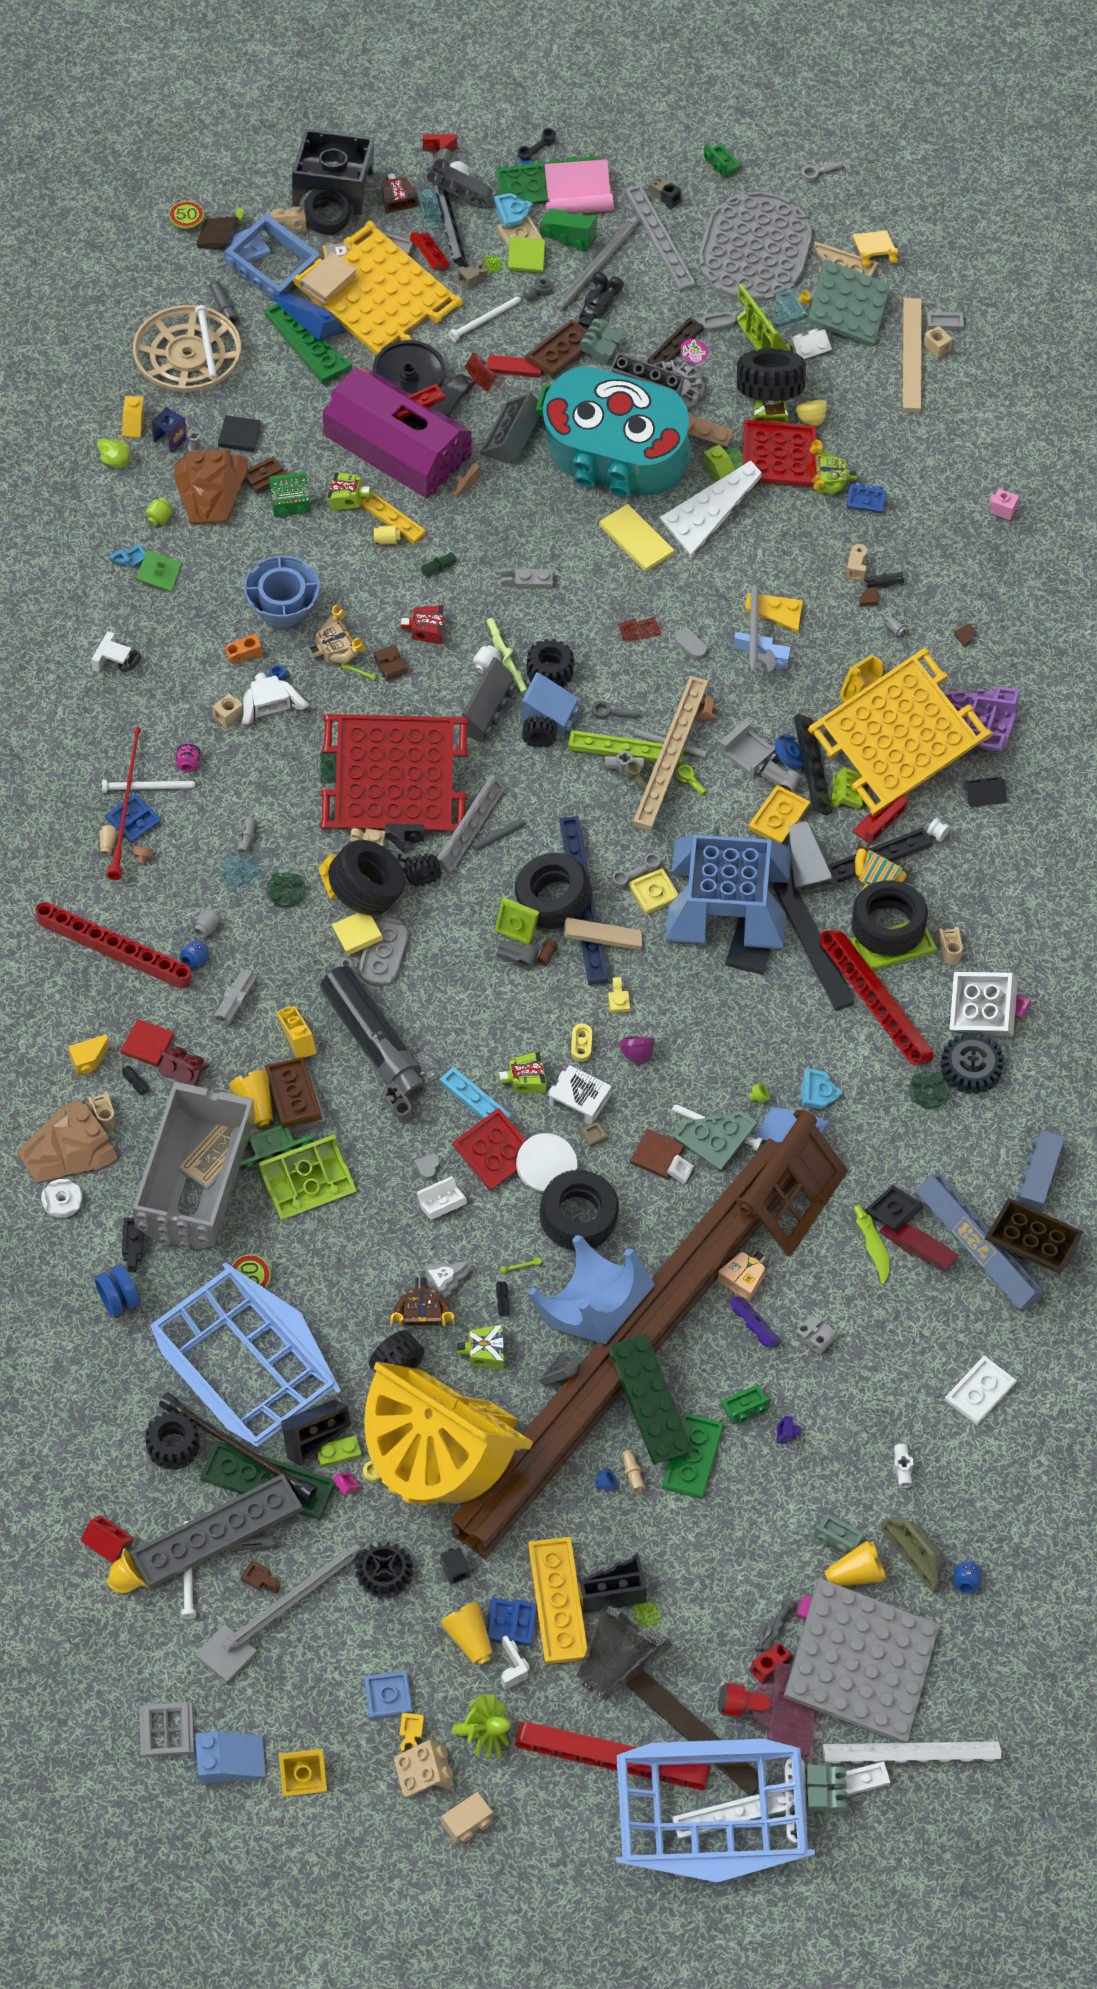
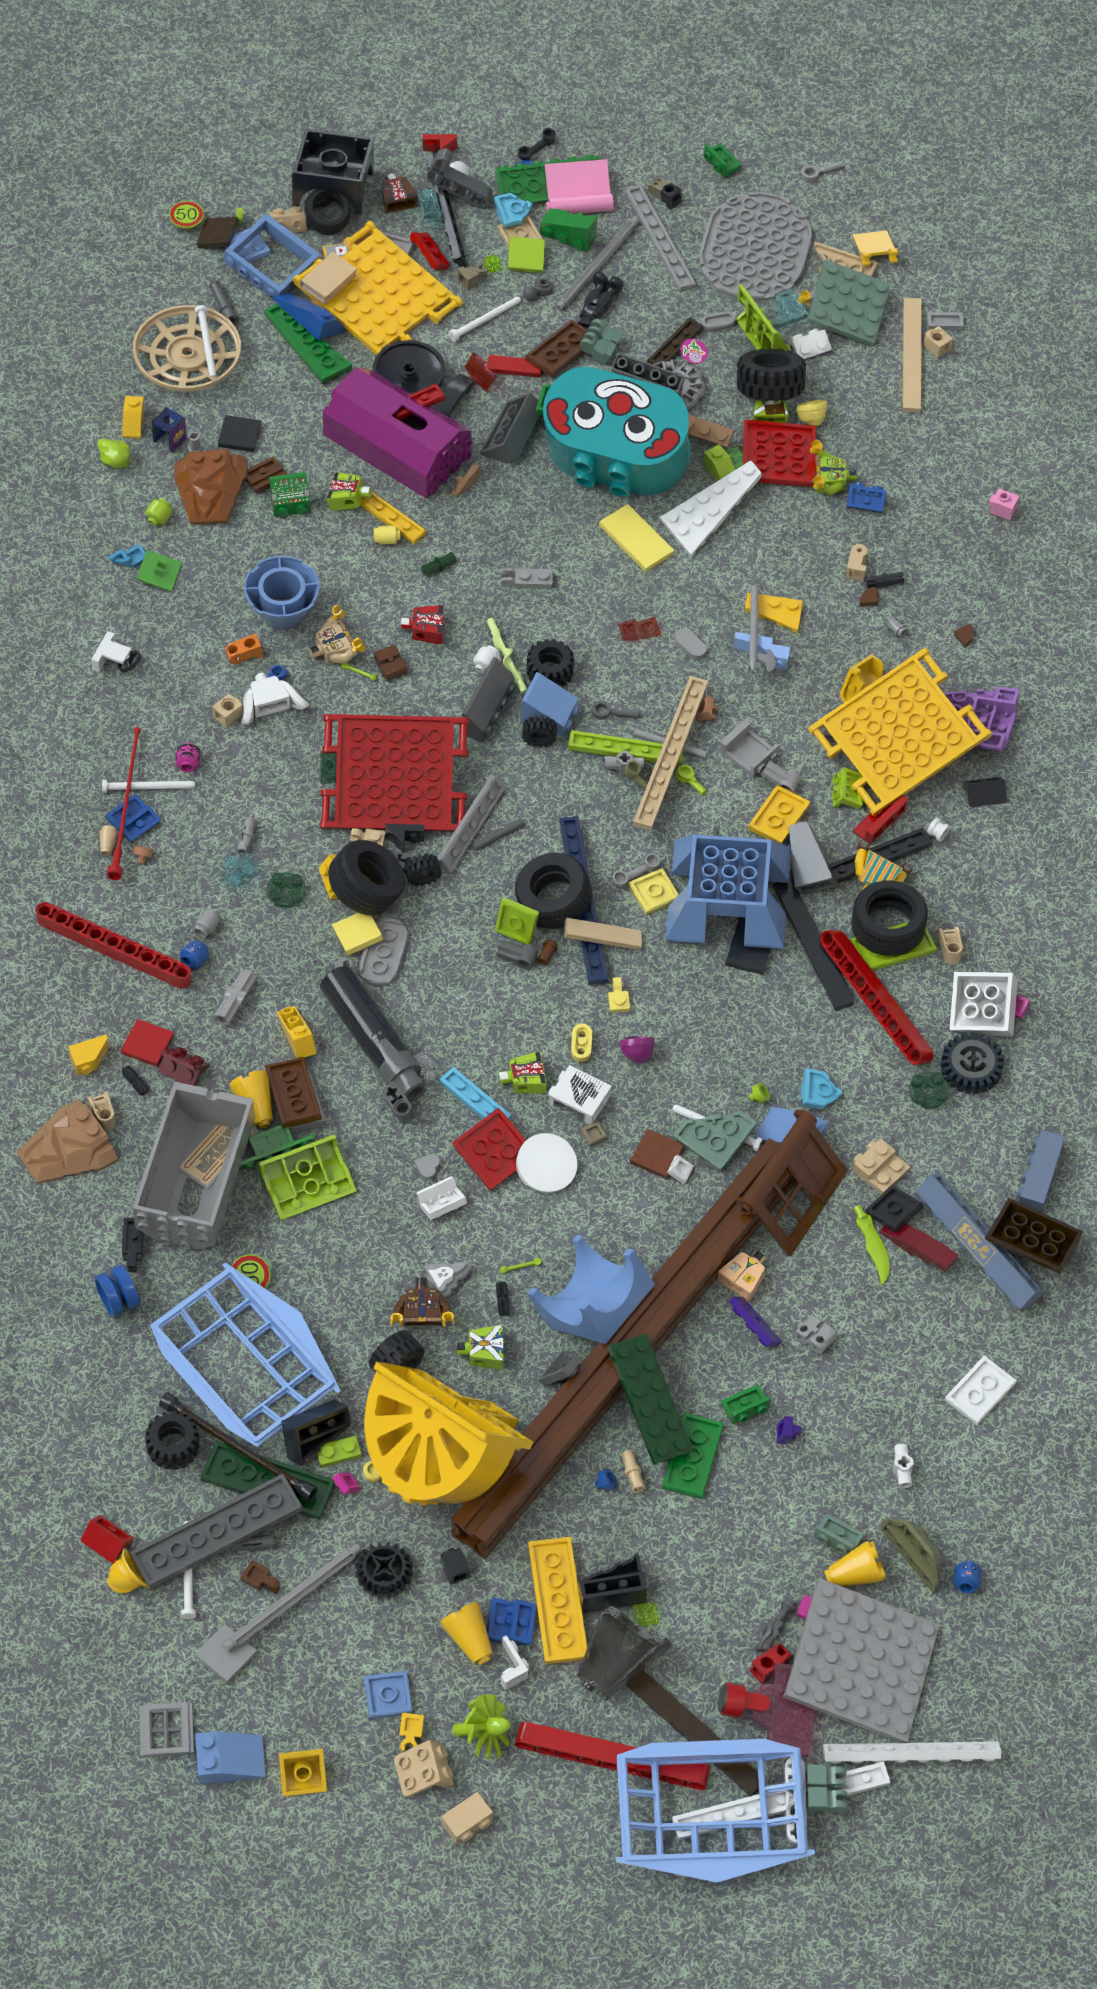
white plate [41,1179,83,1218] -> none
black tyre [539,1169,619,1251] -> none
blue plate [775,734,804,770] -> none
black plate [793,713,832,815] -> none
none -> tan plate [852,1138,910,1195]

